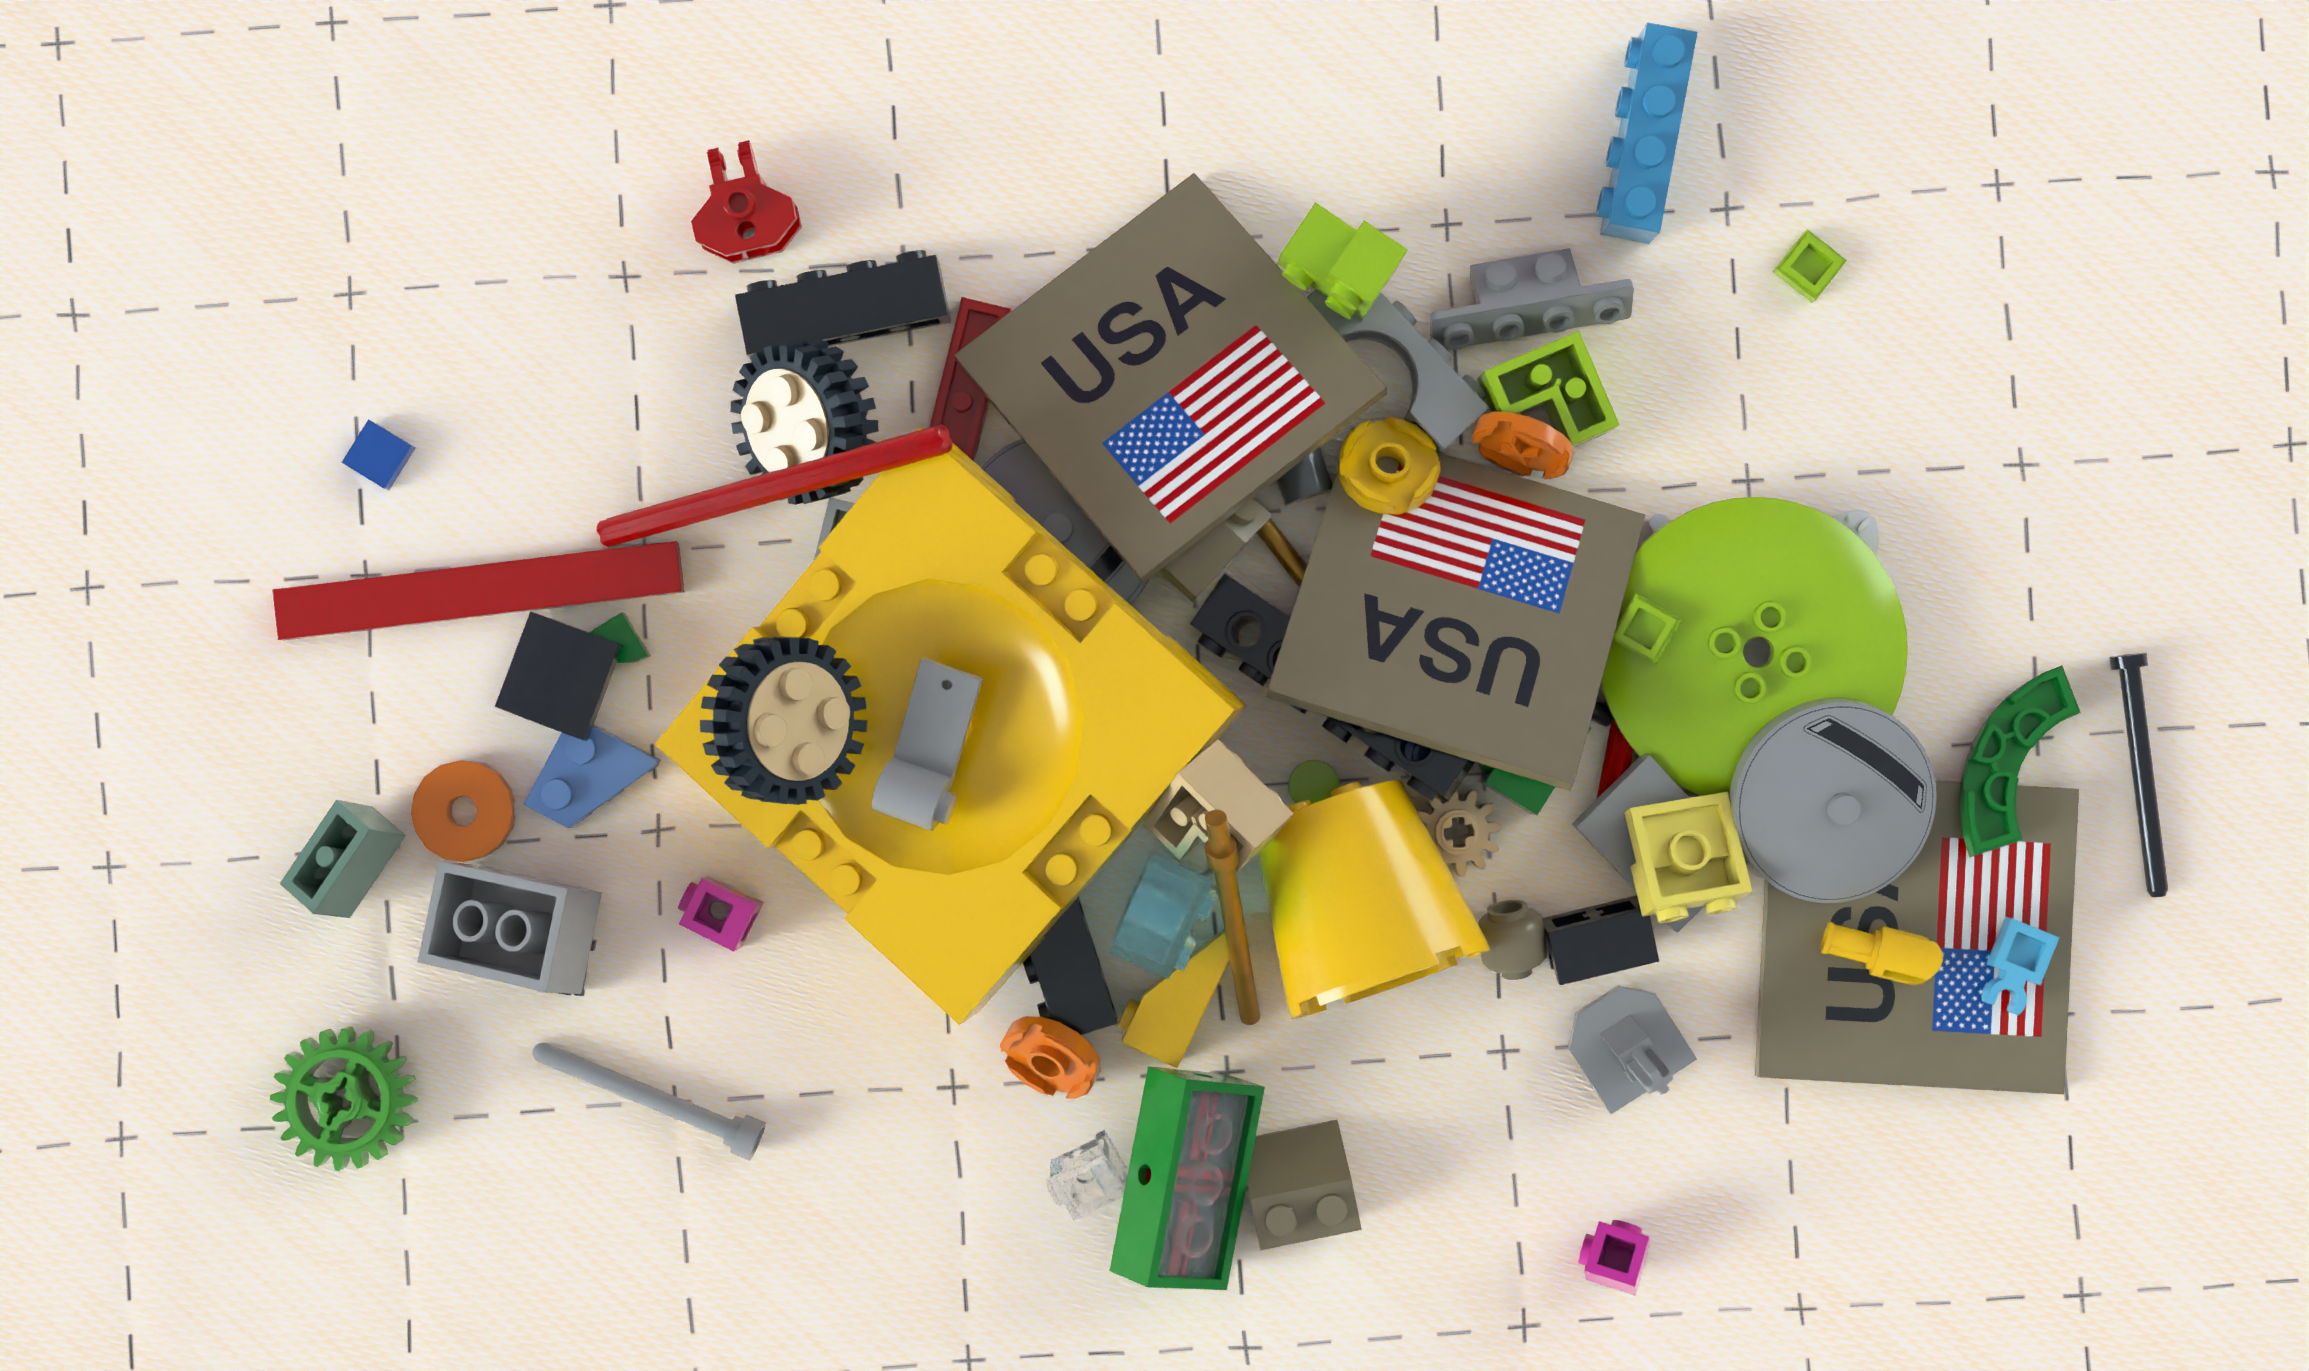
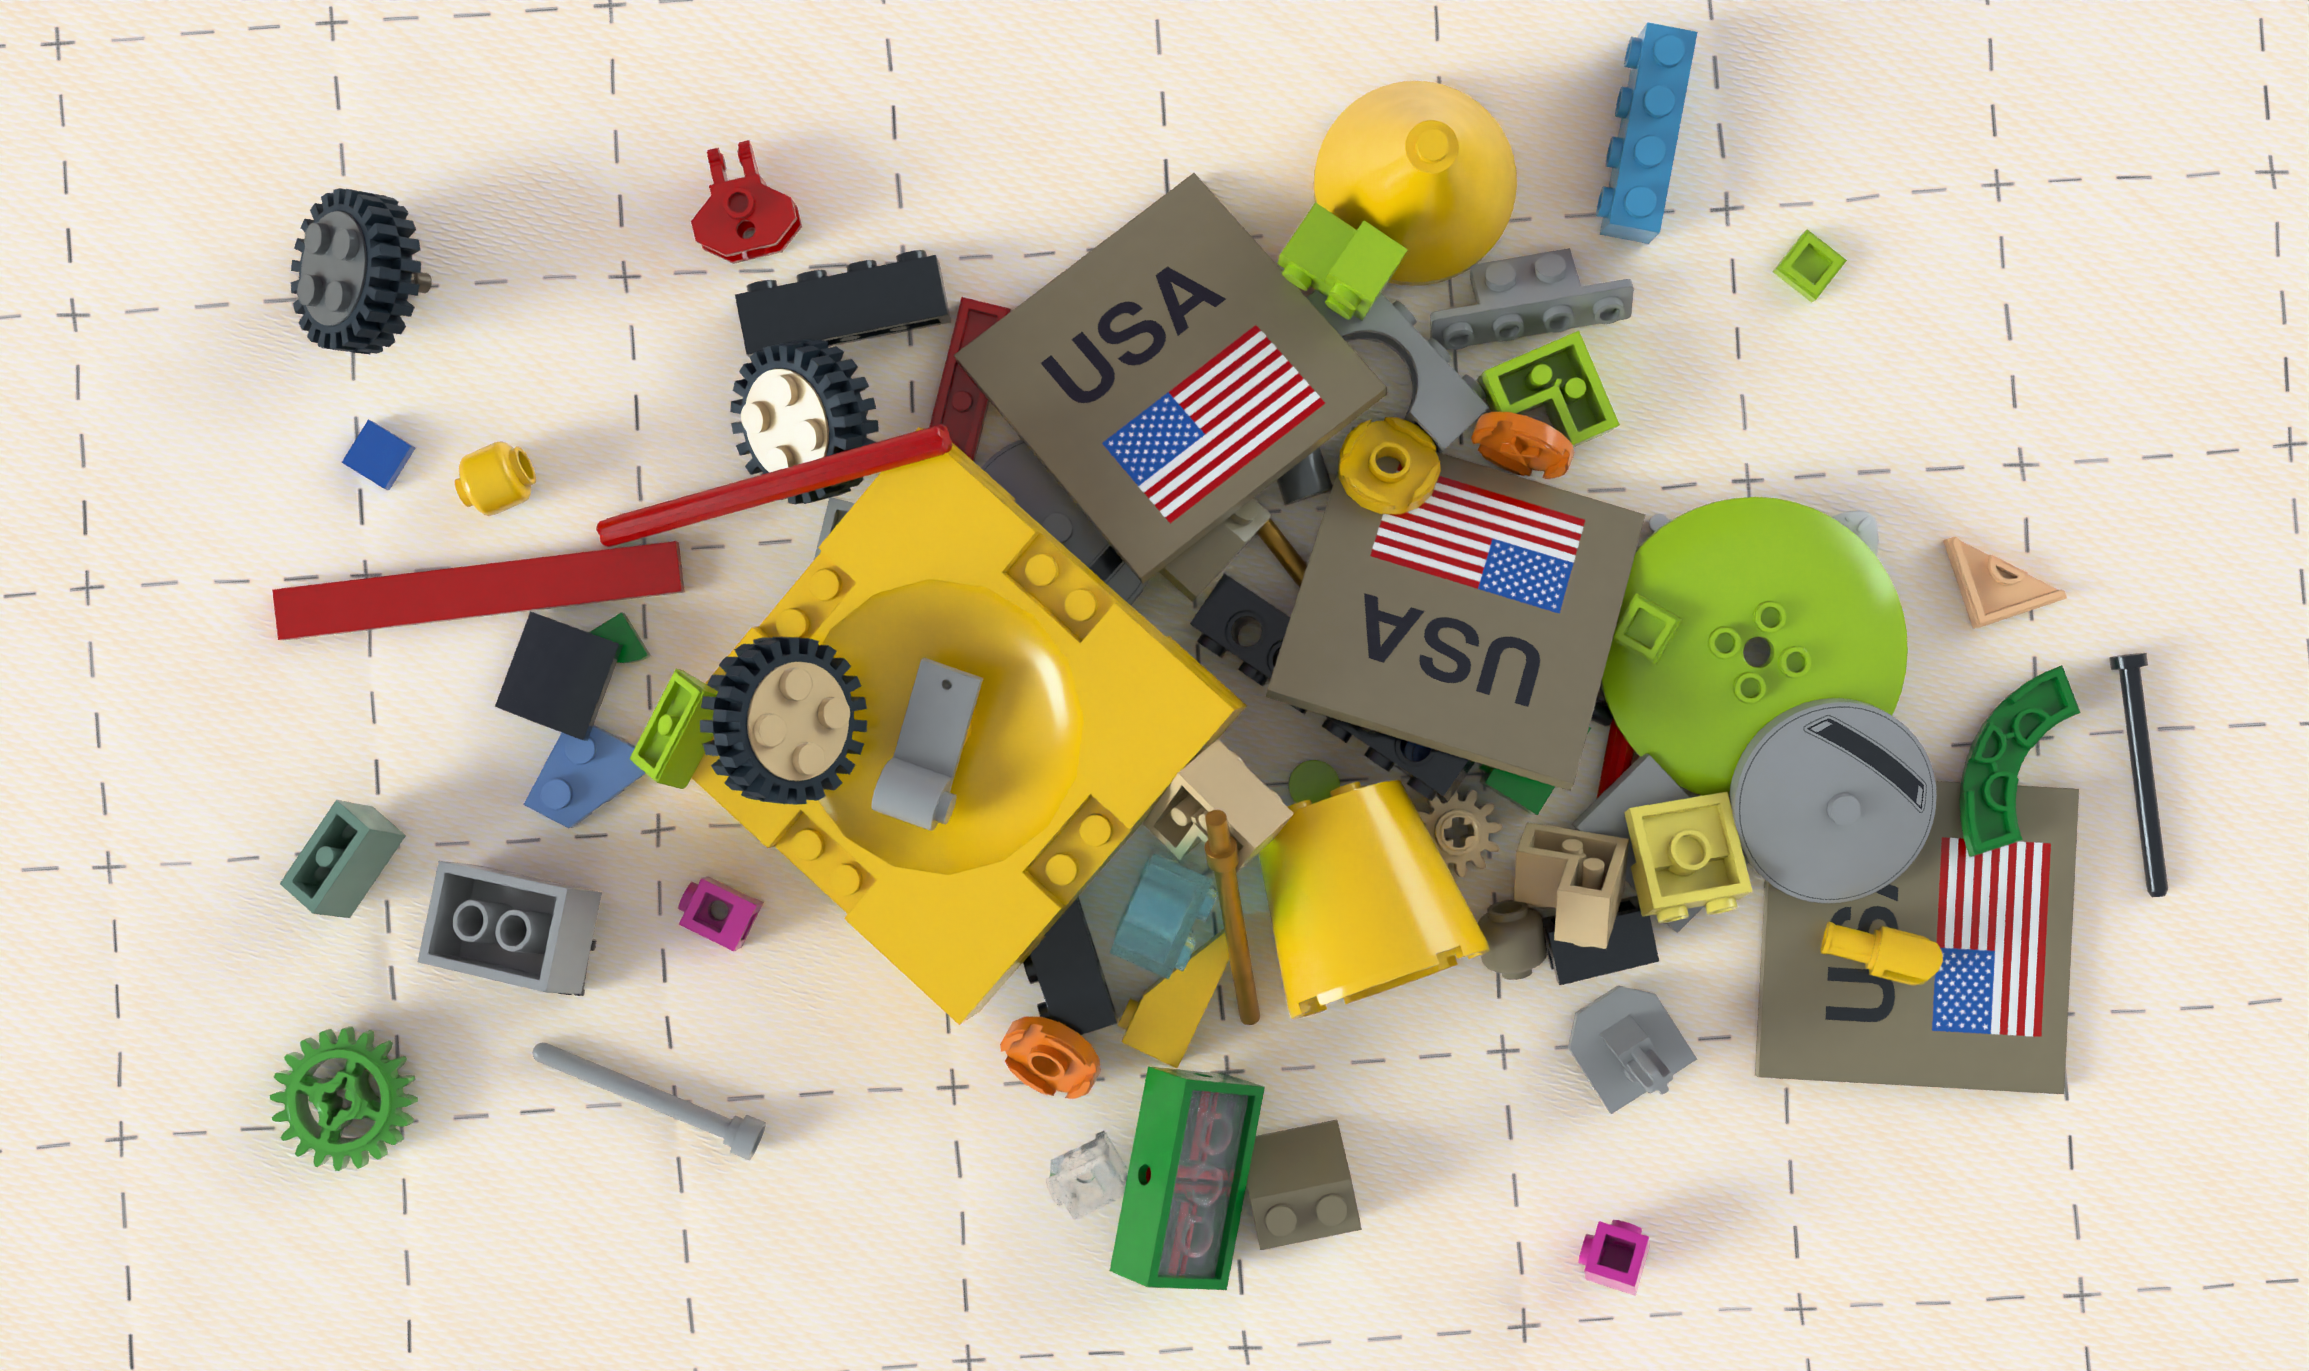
orange tile [411,760,515,862] -> none
medium azure plate [1982,917,2059,1015] -> none
none -> black wheel [291,188,432,355]
none -> yellow head [455,441,536,516]
none -> lime slope [630,668,718,789]
none -> yellow cone [1313,81,1517,286]
none -> tan brick [1514,822,1629,949]
none -> light nougat tile [1943,537,2067,629]

